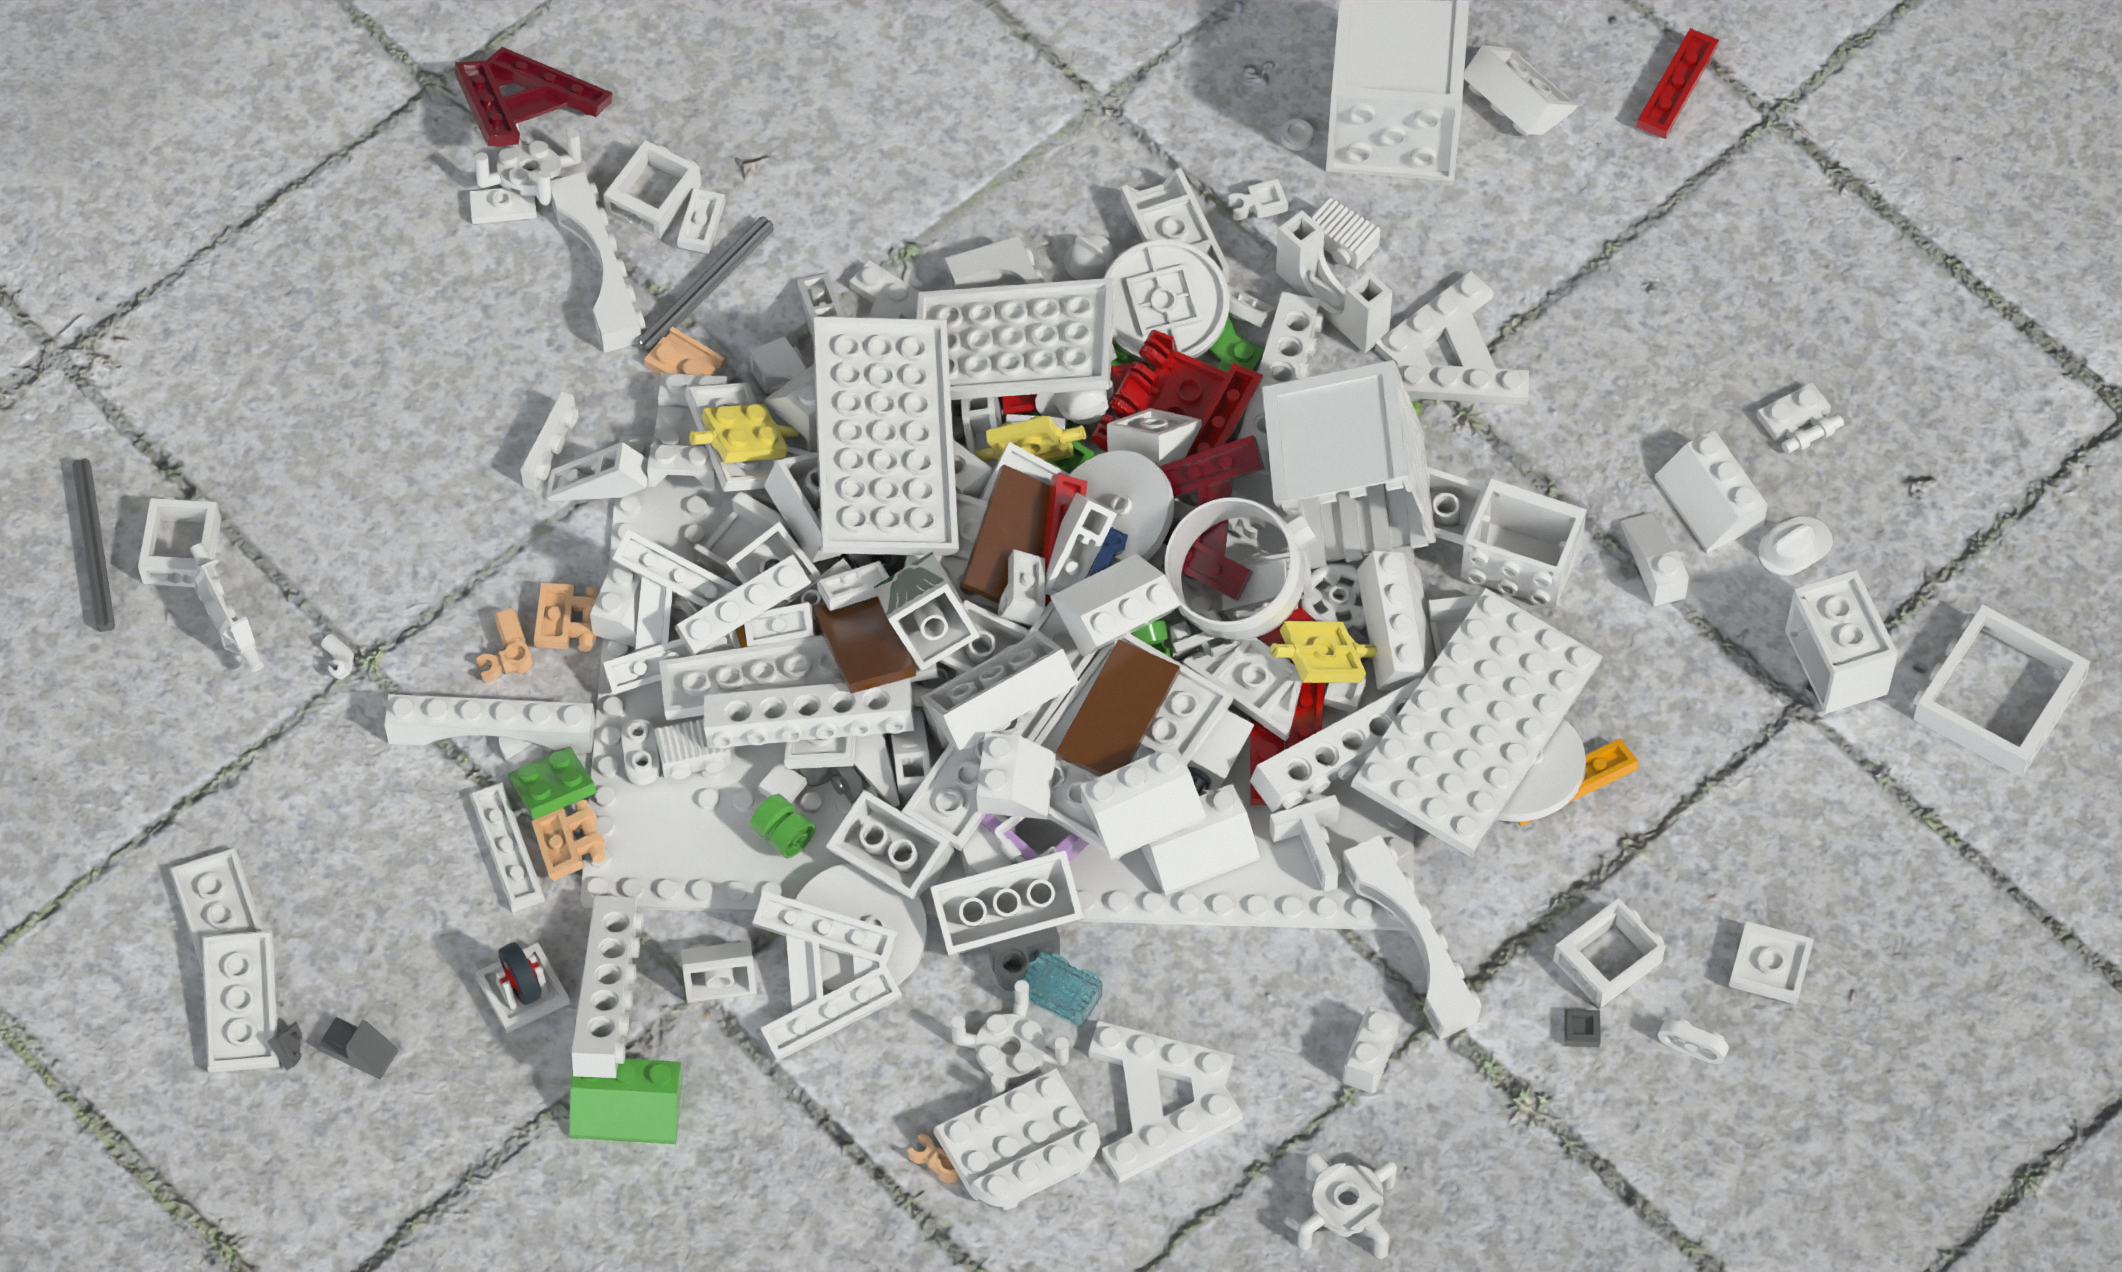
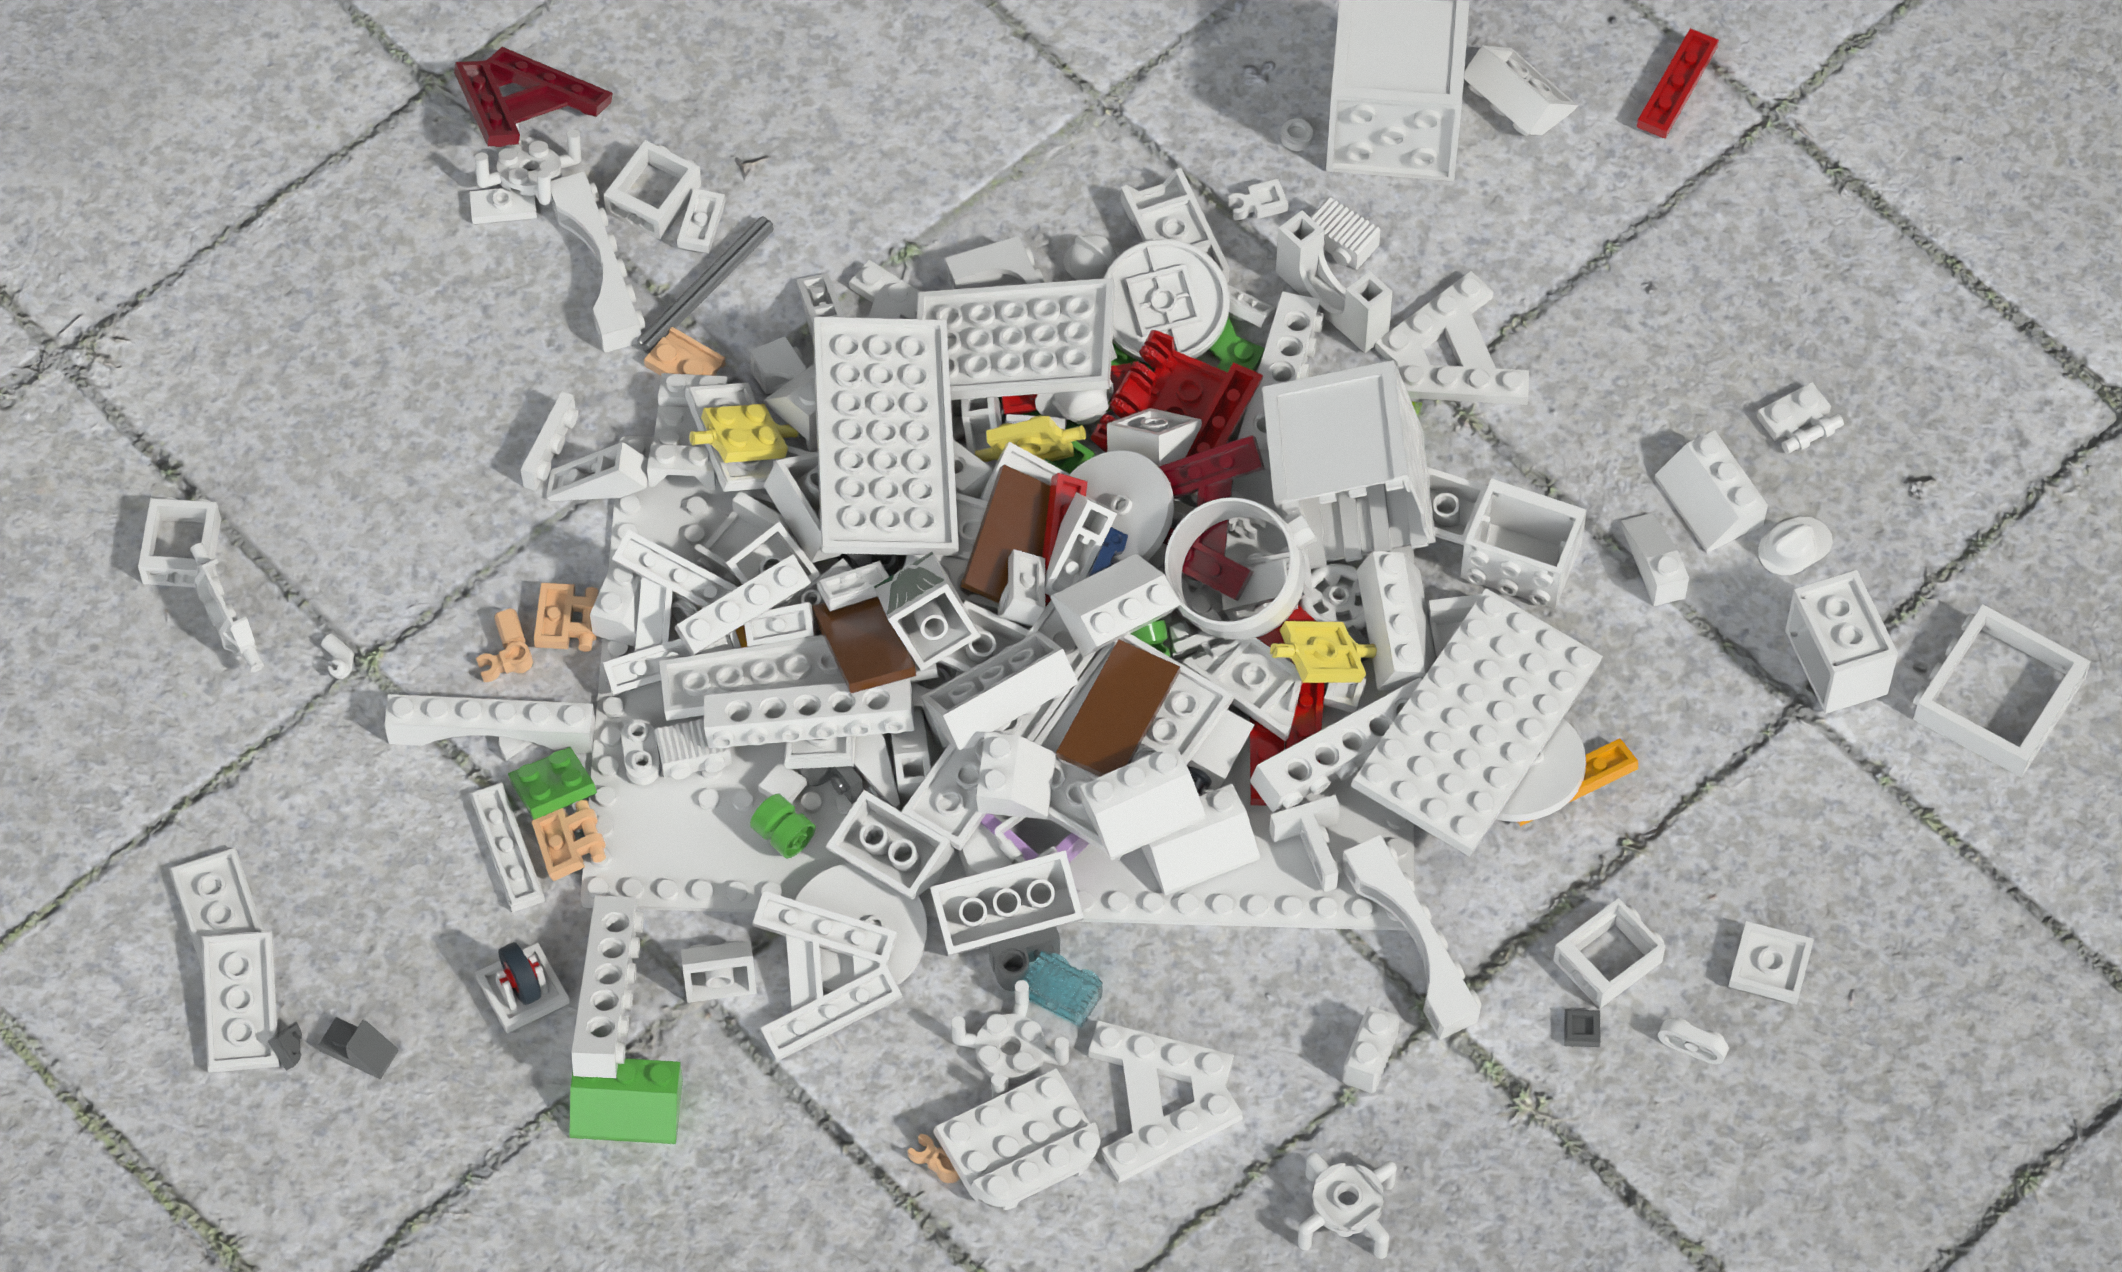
dark grey axle [72,458,115,632] -> none

